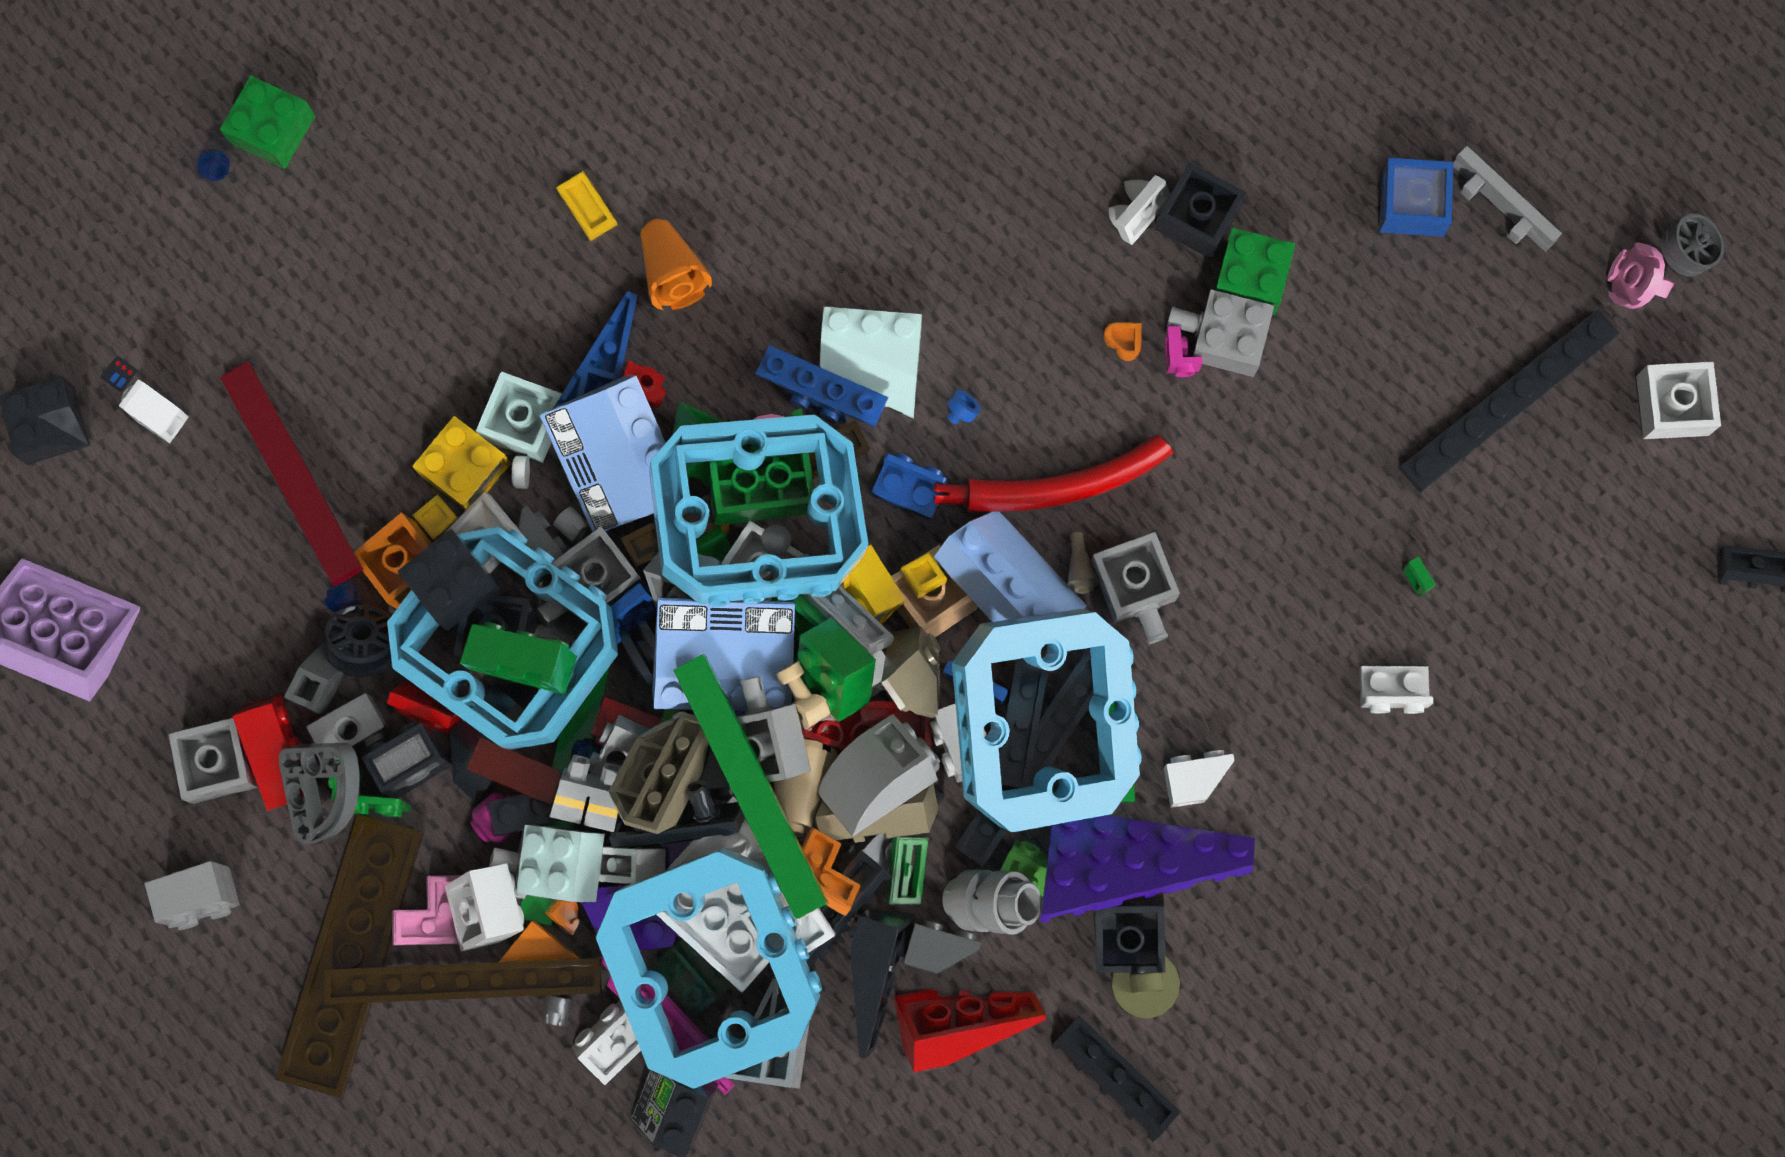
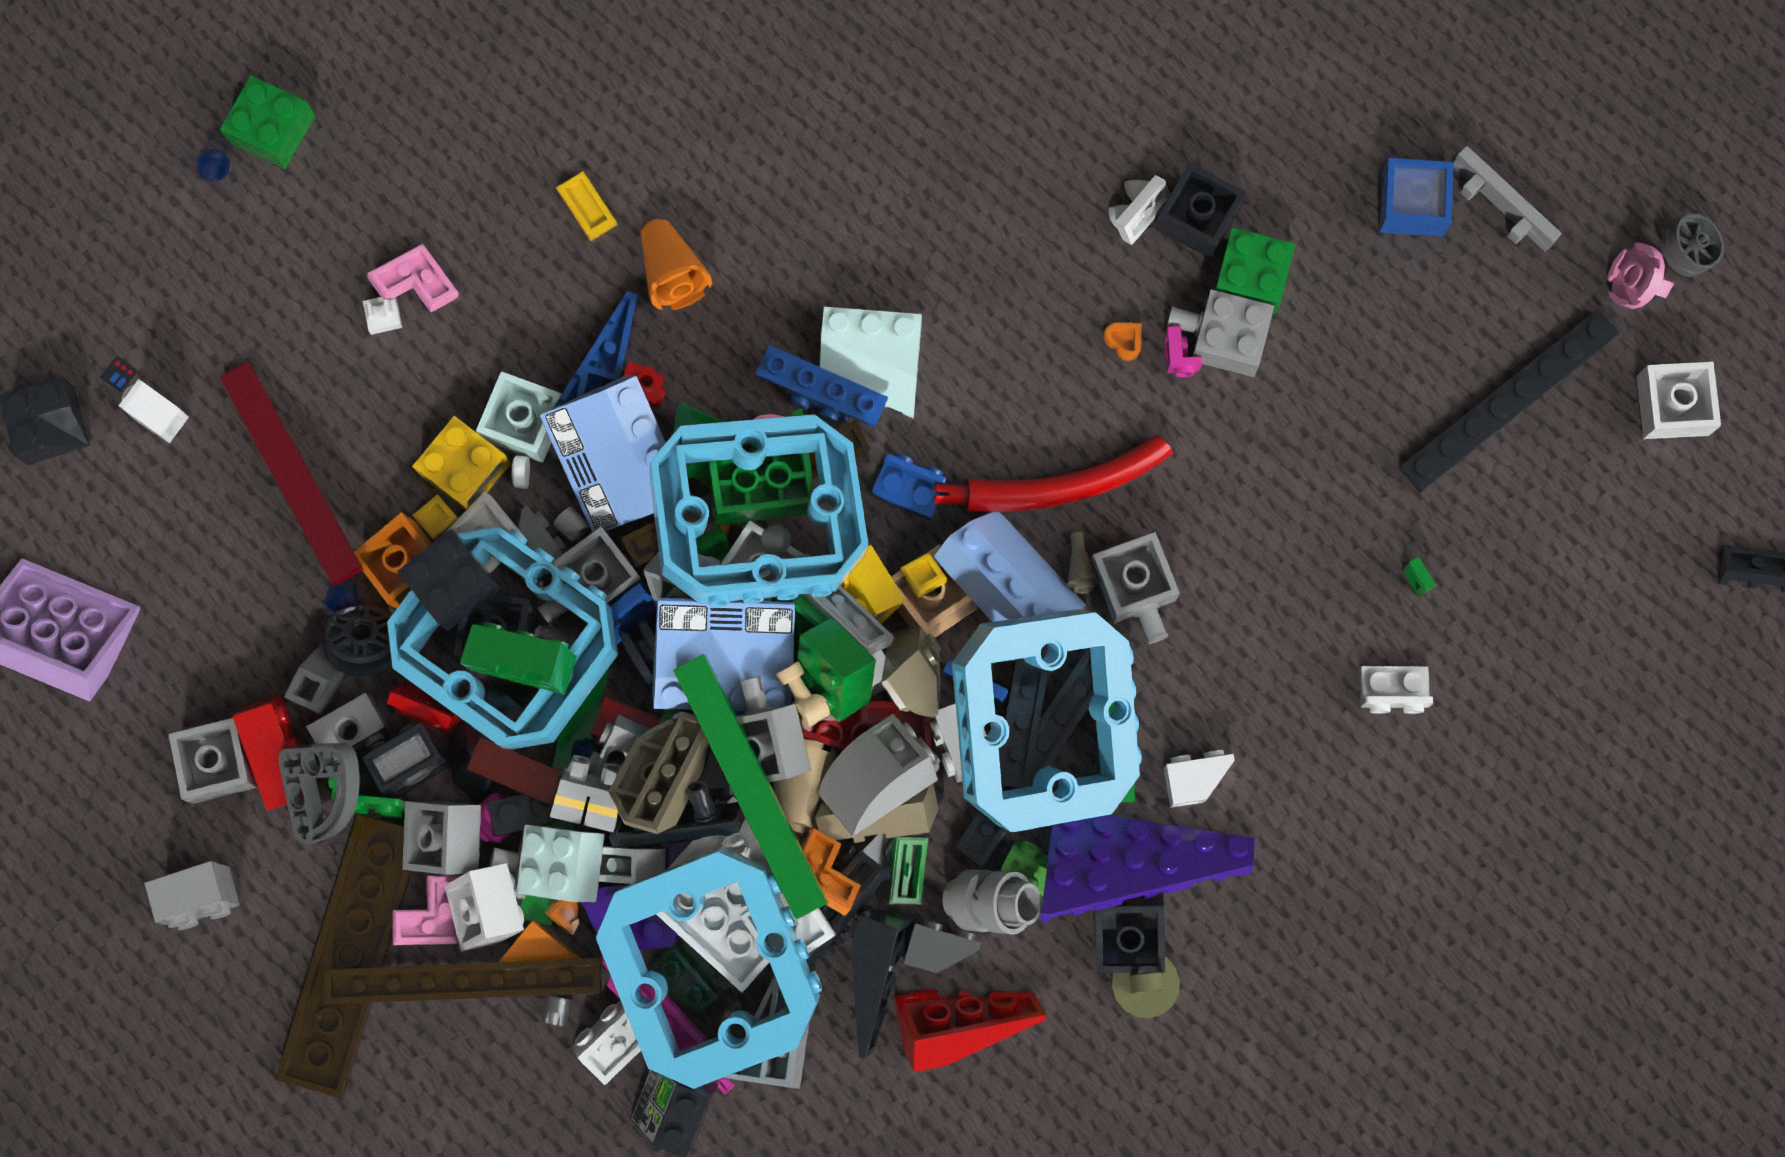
blue tile [947,390,981,424] -> none
black hinge [1051,1016,1180,1142] -> none
none -> white tile [363,297,403,335]
none -> bright pink tile [368,243,458,312]
none -> light grey brick [402,801,481,875]

